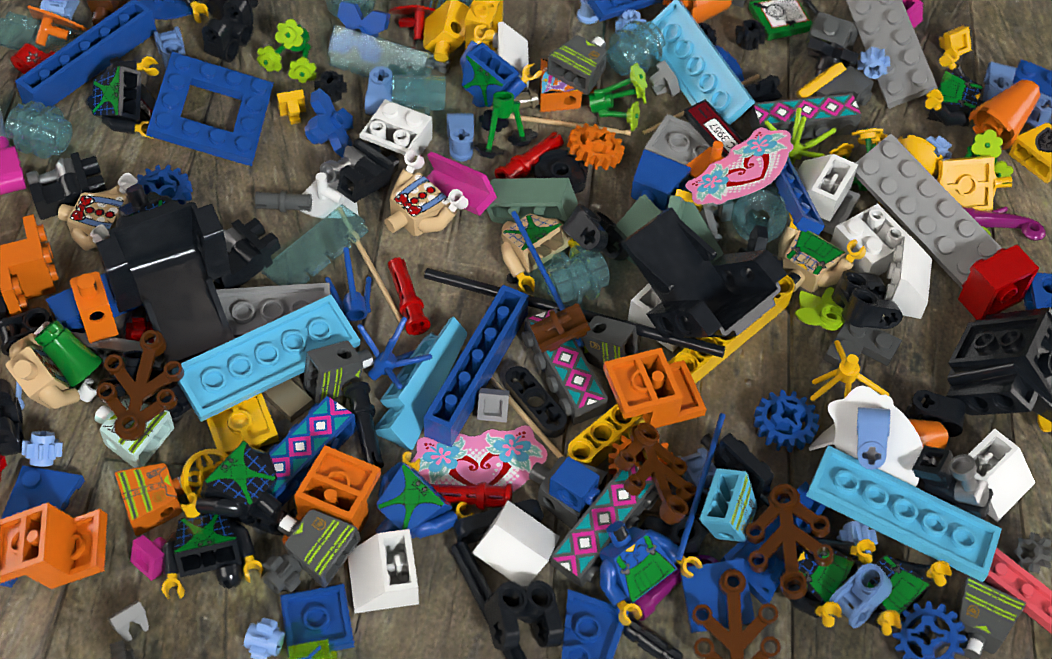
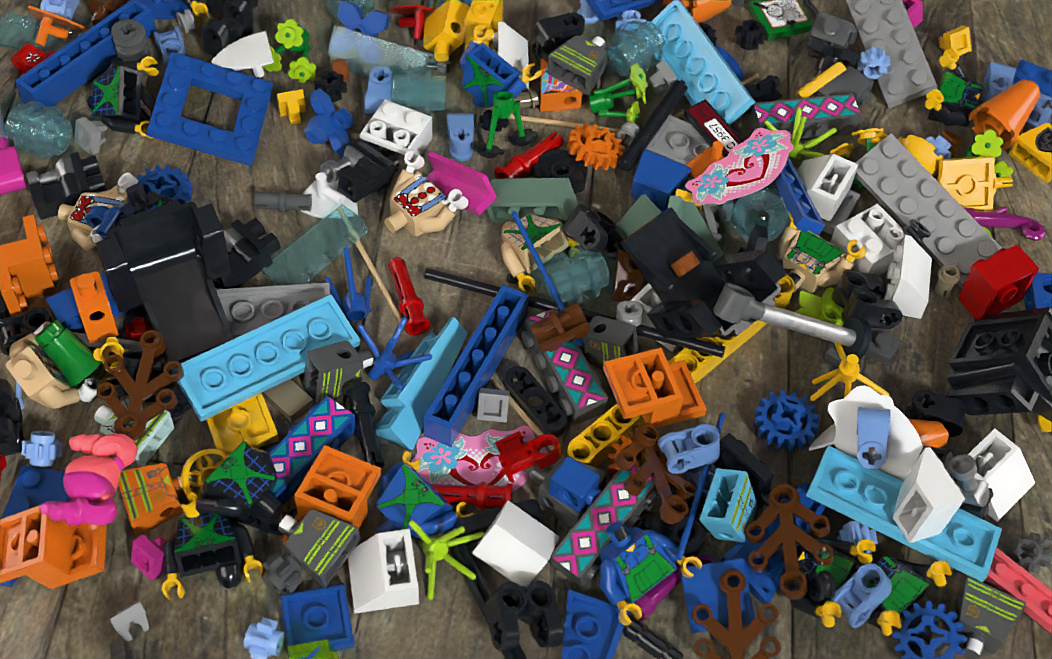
none -> hair [39,434,138,527]
none -> light grey tile [74,117,107,156]
none -> blue plate [85,206,121,237]
none -> yellow plate [93,337,129,372]
none -> dark grey piece [111,19,152,76]
none -> light grey bush [176,9,197,34]
none -> white shield [211,31,274,78]
none -> dark orange axle [332,58,350,81]
none -> lime plant [409,520,485,600]
none -> red piece [495,431,562,482]
none -> black piece [532,12,585,66]
none -> reddish brown hips [611,250,644,302]
none -> light grey bush [616,122,641,148]
none -> light grey bush [616,300,643,327]
none -> black axle [617,80,688,171]
none -> medium blue piece [658,424,720,474]
none -> dark orange axle [670,251,700,277]
none -> piece [712,283,872,359]
none -> black bush [807,570,836,602]
none -> white slope [893,447,965,543]
none -> black bush [902,218,931,246]
none -> dark tan pin [933,264,961,298]
none -> dark orange bush [942,129,964,154]

